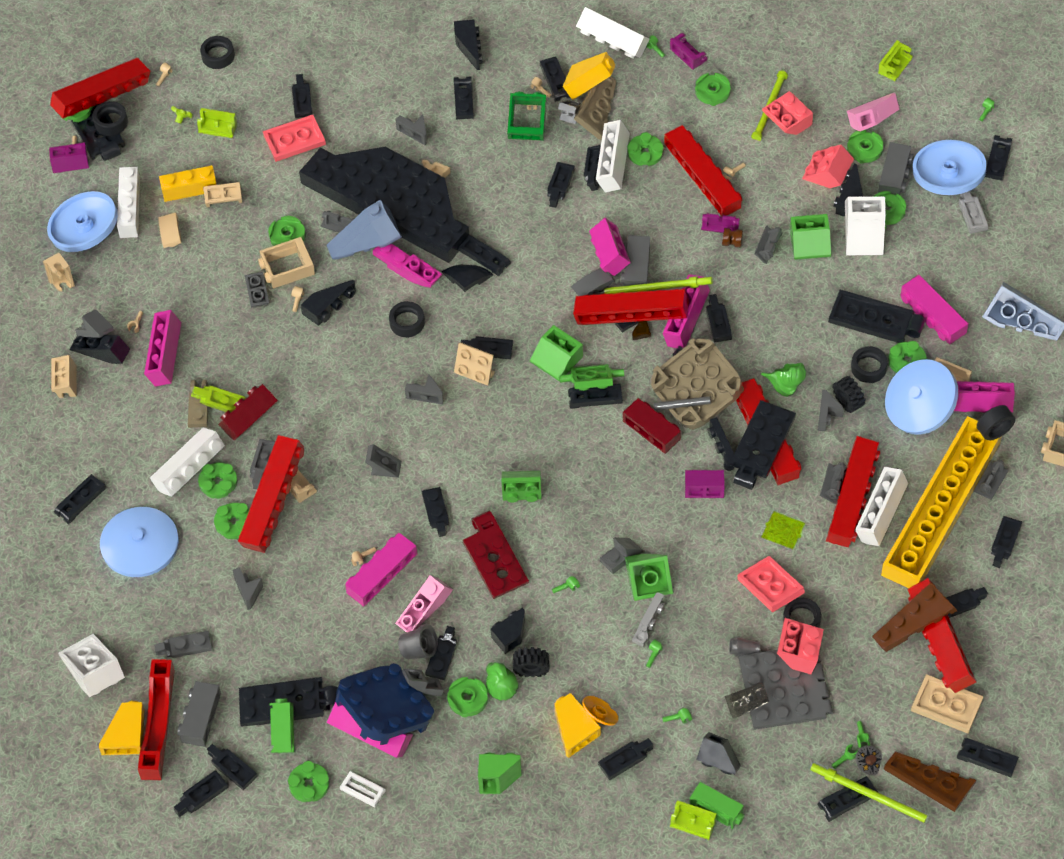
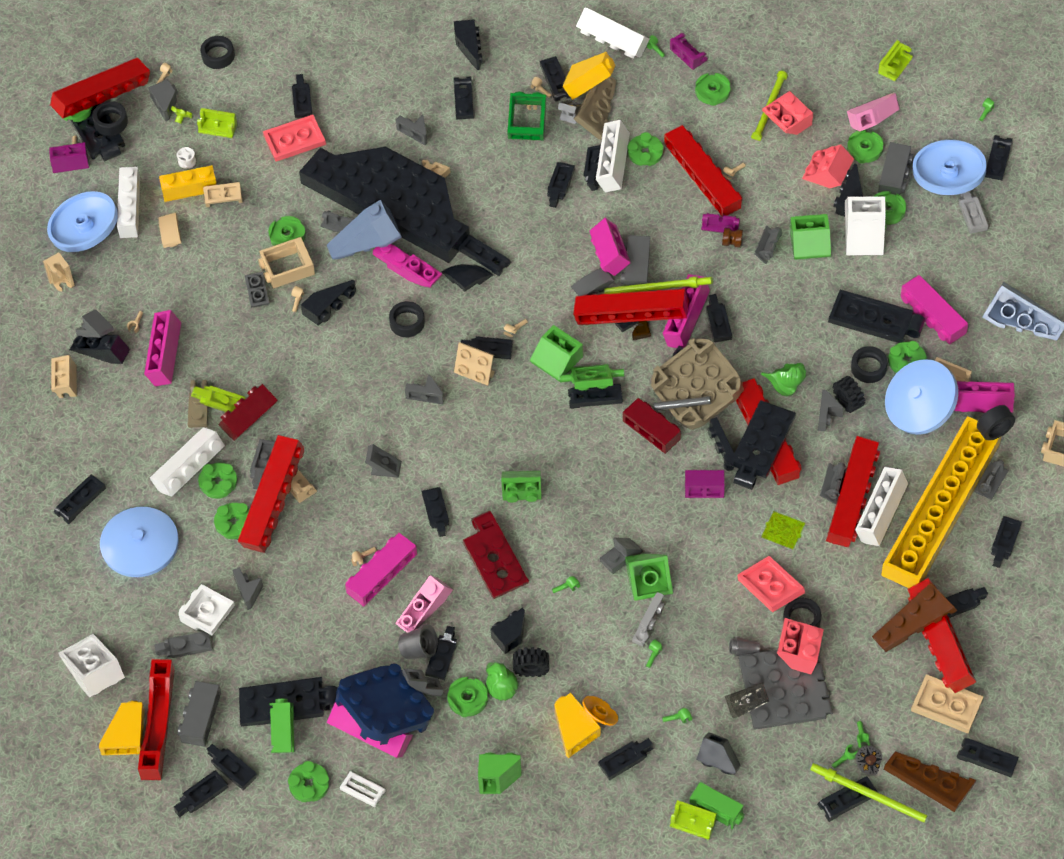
none -> dark grey slope [148,79,178,121]
none -> white wheel [177,147,196,169]
none -> white plate [179,584,235,635]
none -> tan hand [503,319,528,337]

